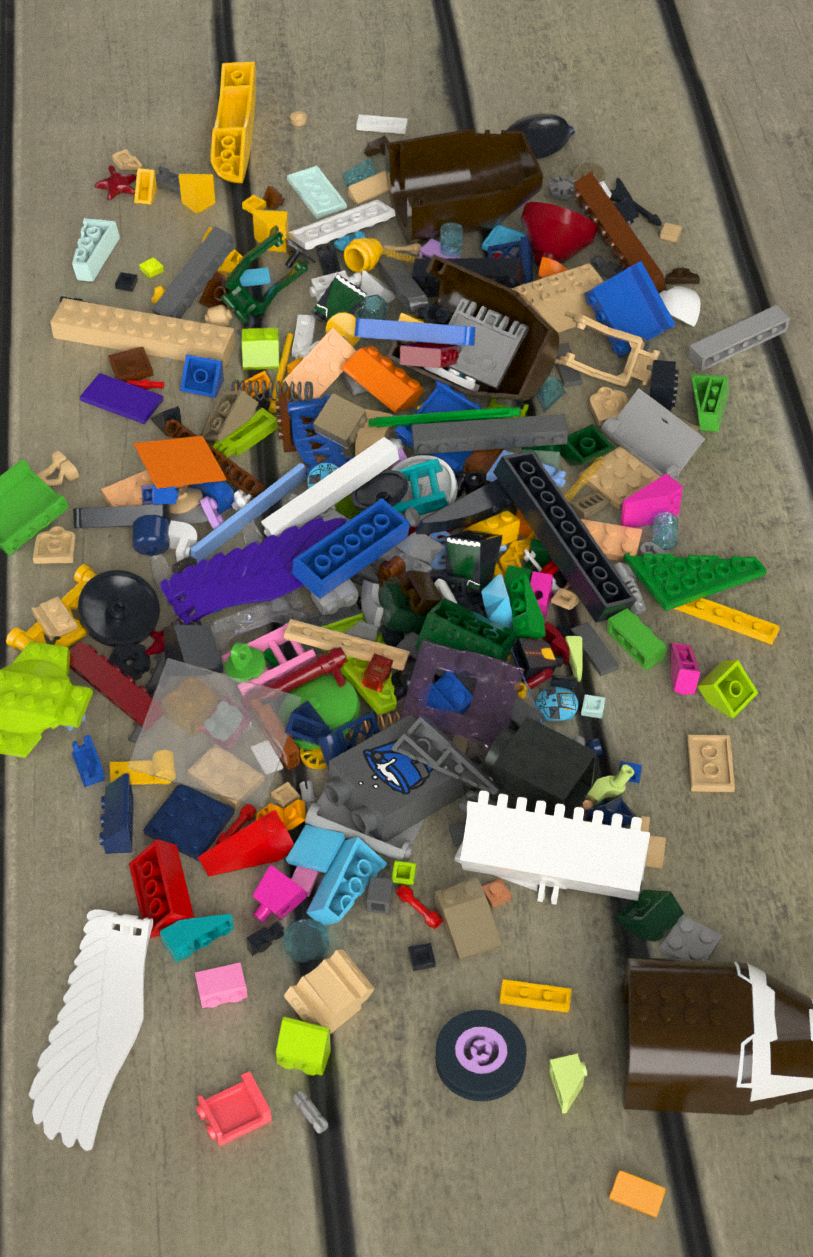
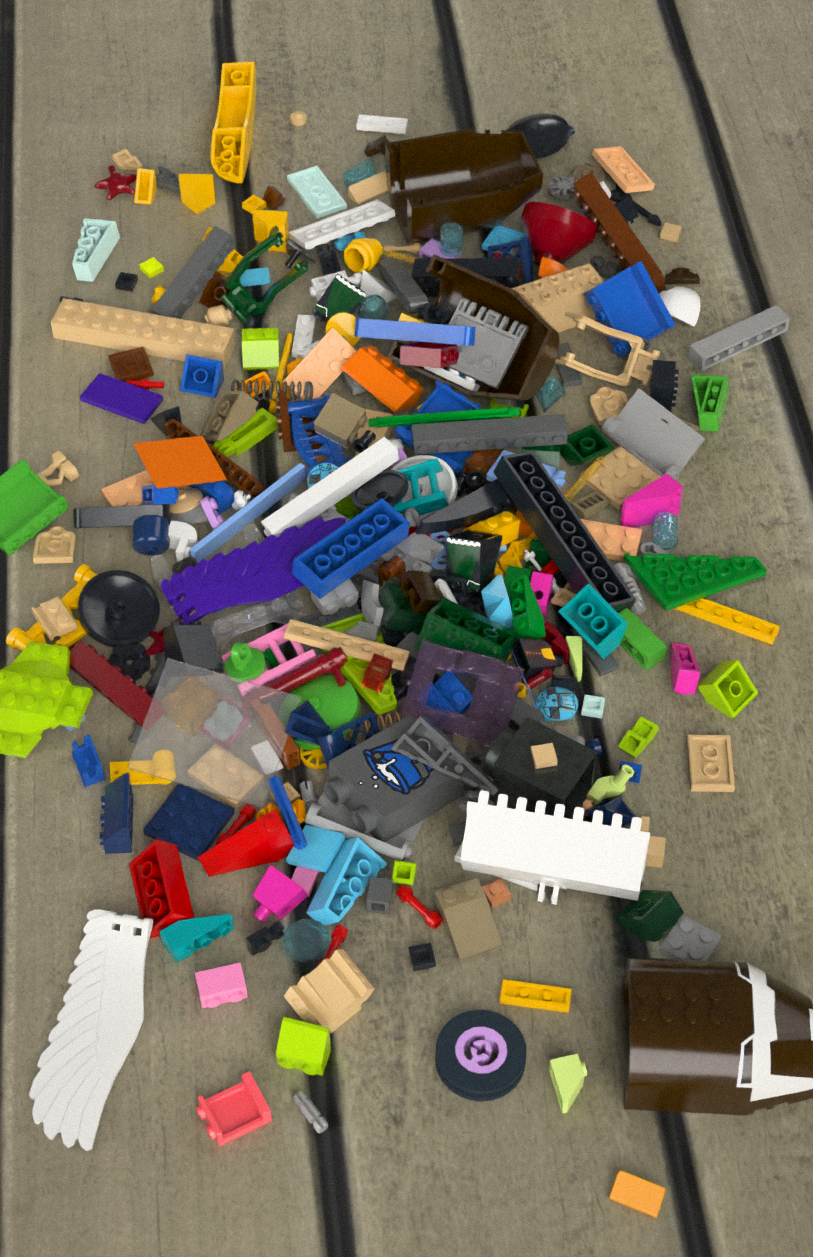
none -> blue axle [268,775,307,850]
none -> red bar [317,925,348,967]
none -> black pin [354,430,376,453]
none -> tan tile [531,743,558,769]
none -> teal slope [558,583,628,660]
none -> light nougat plate [592,146,655,193]
none -> lime slope [617,716,659,758]

